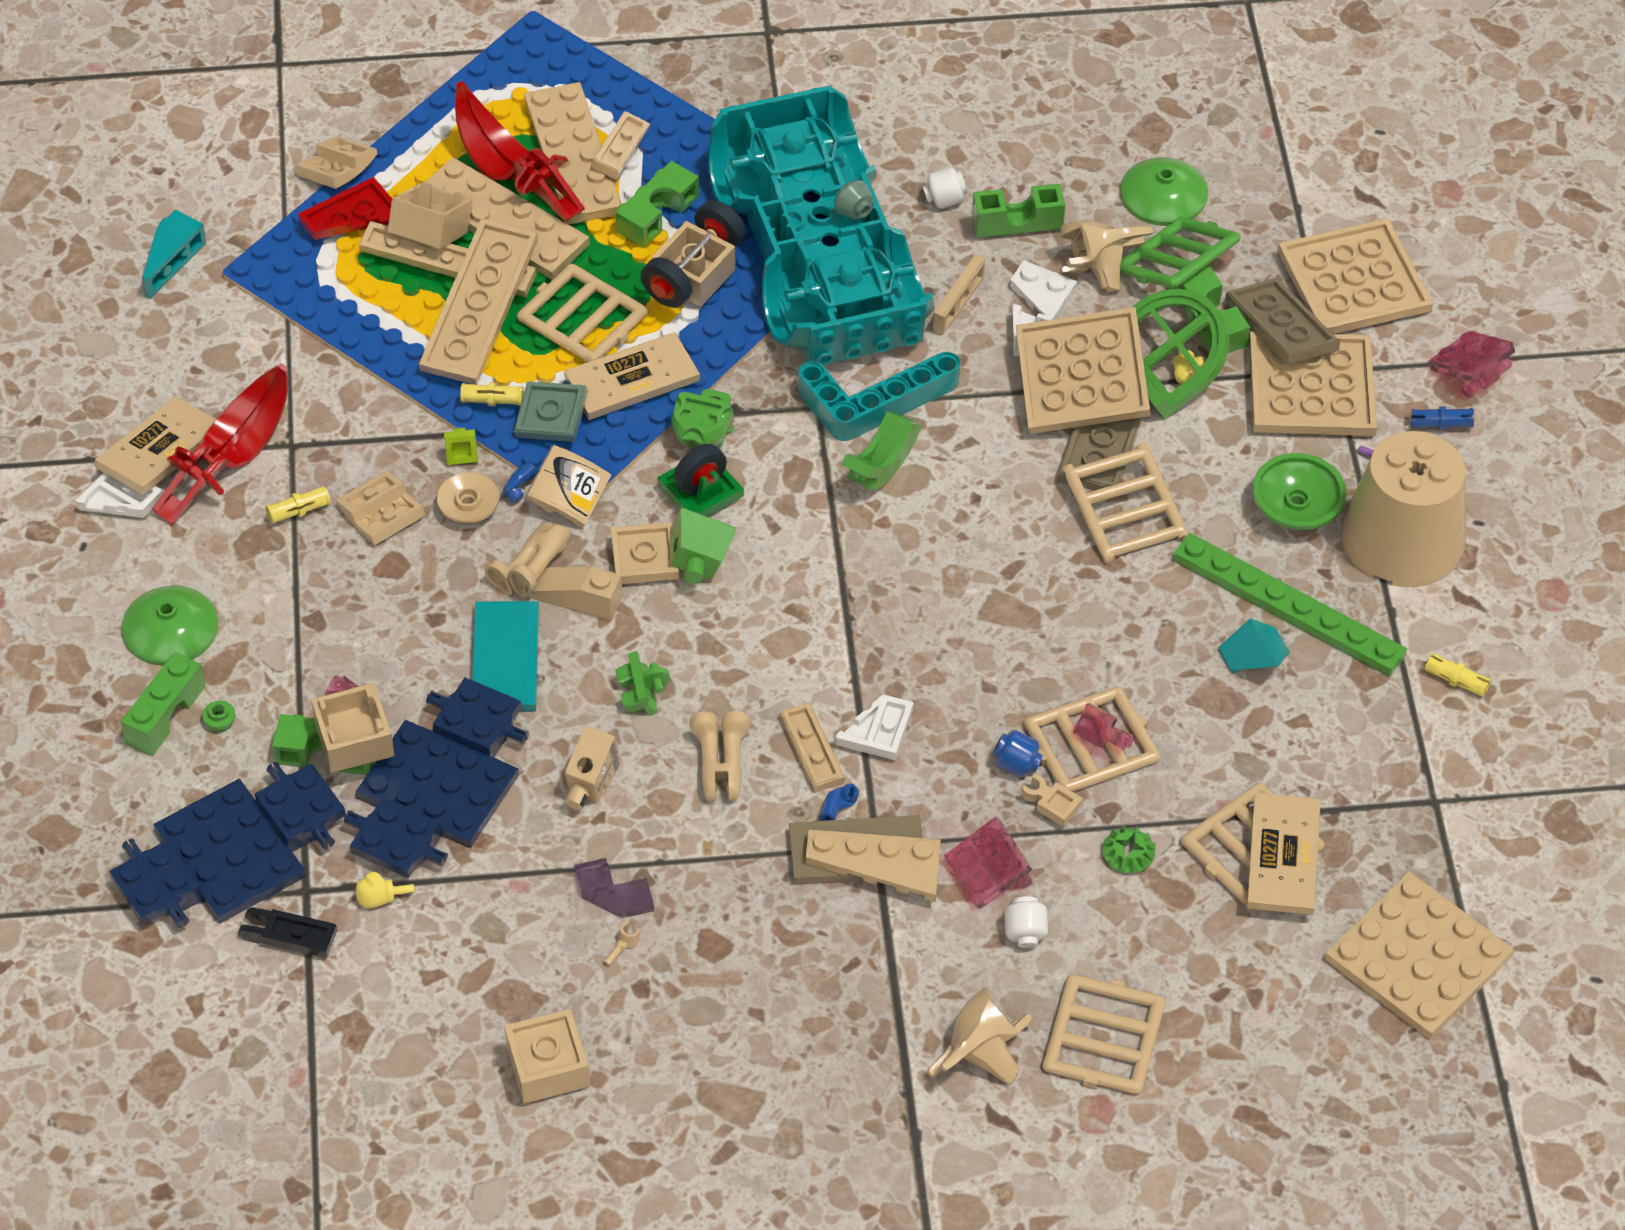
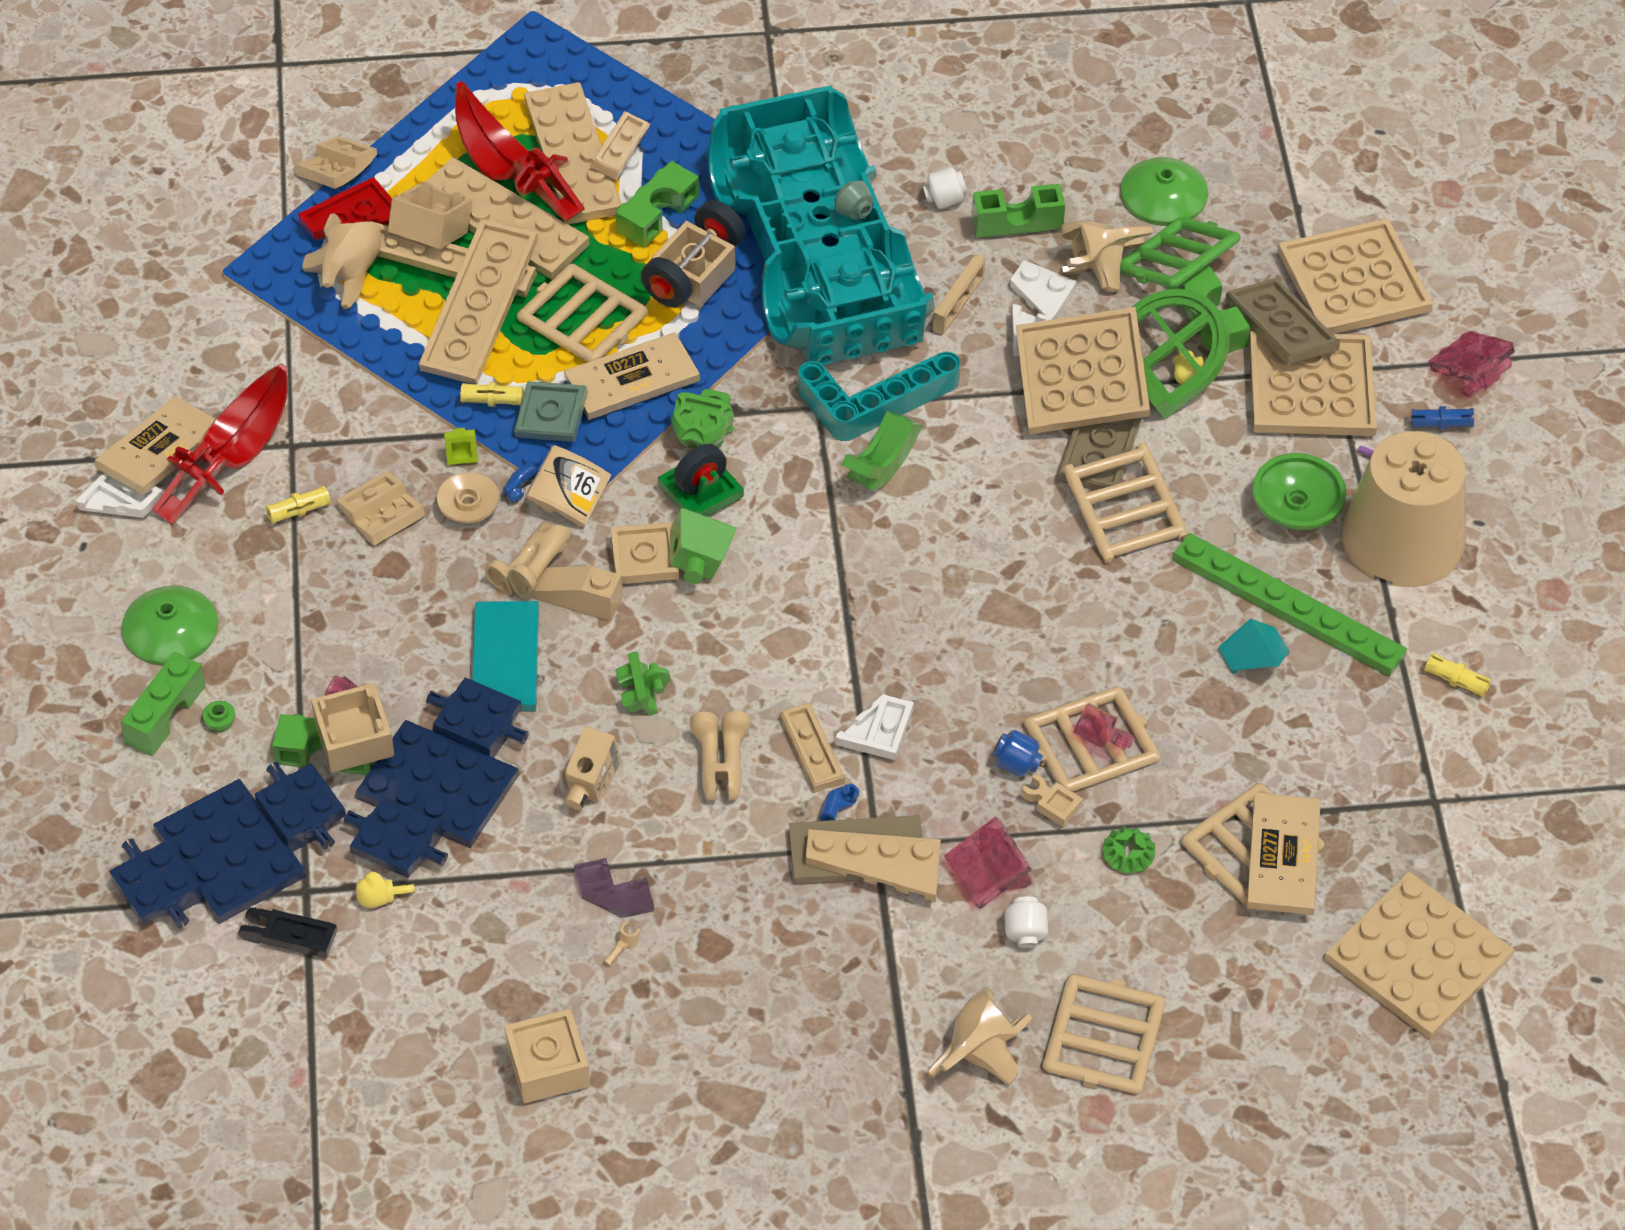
teal slope [143,209,207,299] -> none
none -> tan piece [302,213,381,309]

